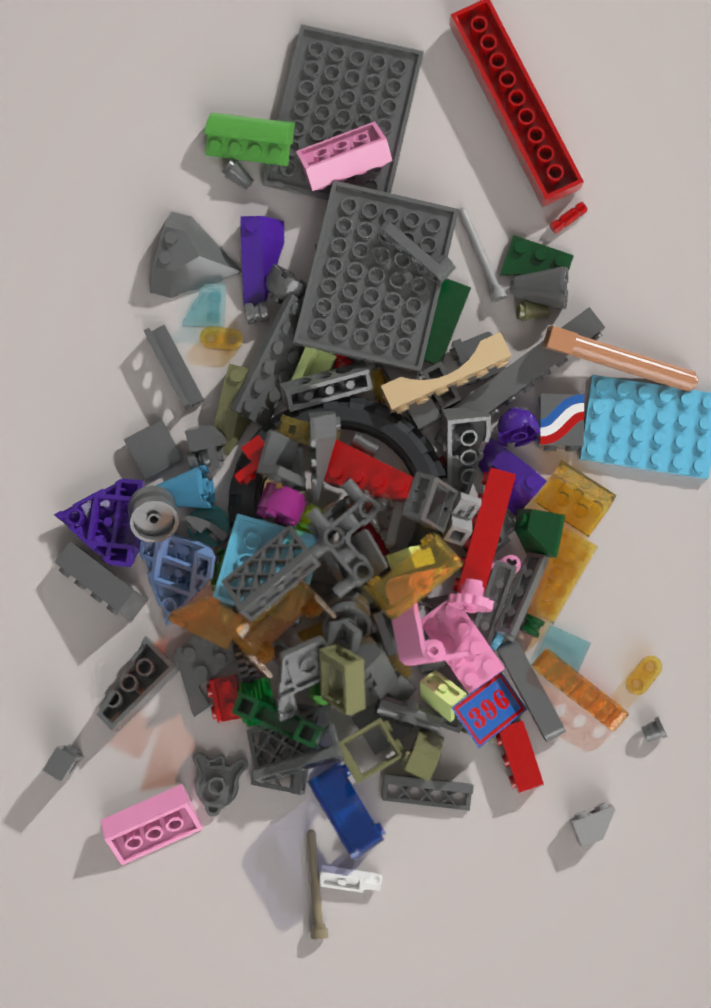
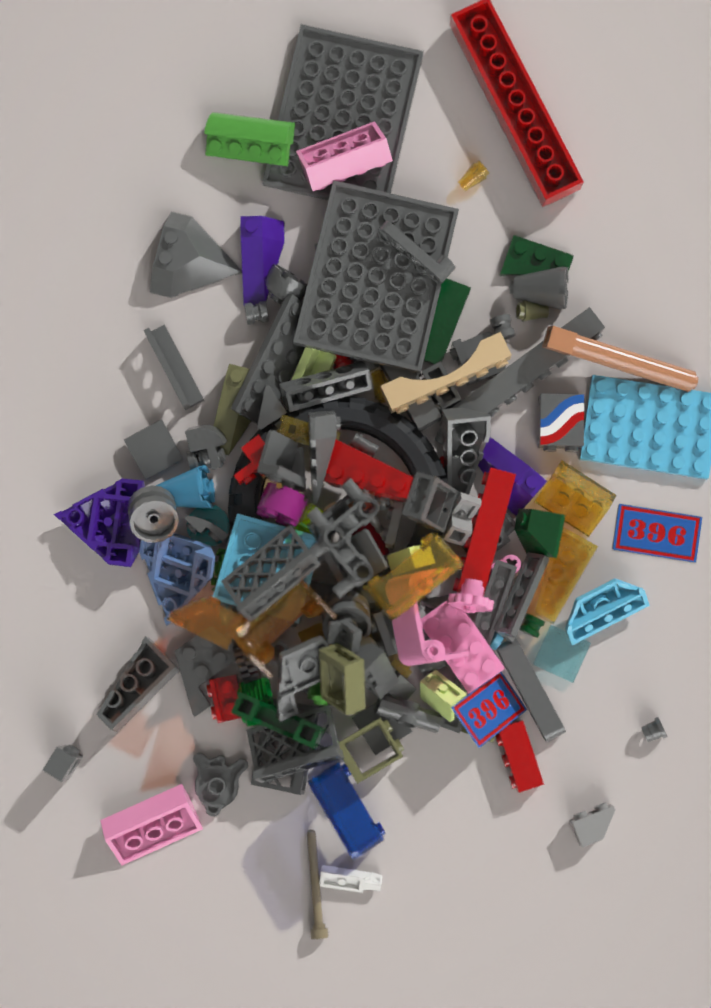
dark grey wedge [54,541,149,620] -> none
clear light blue wing [183,284,226,328] -> none
clear yellow plate [200,327,243,351] -> none
dark grey cone [222,159,254,190] -> none
dark grey fence [382,774,474,811] -> none
olive wedge [401,728,444,781] -> none
light grey piece [458,207,509,303] -> none
dark purple cylinder [496,407,541,447] -> none
clear orange beam [531,648,629,732] -> none
red axle [549,202,588,234] -> none
clear yellow plate [625,656,662,695] -> none
none -> dark grey slope [257,385,287,429]
none -> clear yellow cone [458,161,490,192]
none -> dark grey wheel [489,314,516,340]
none -> medium azure wedge [565,578,650,645]
none -> sticker [613,504,702,563]

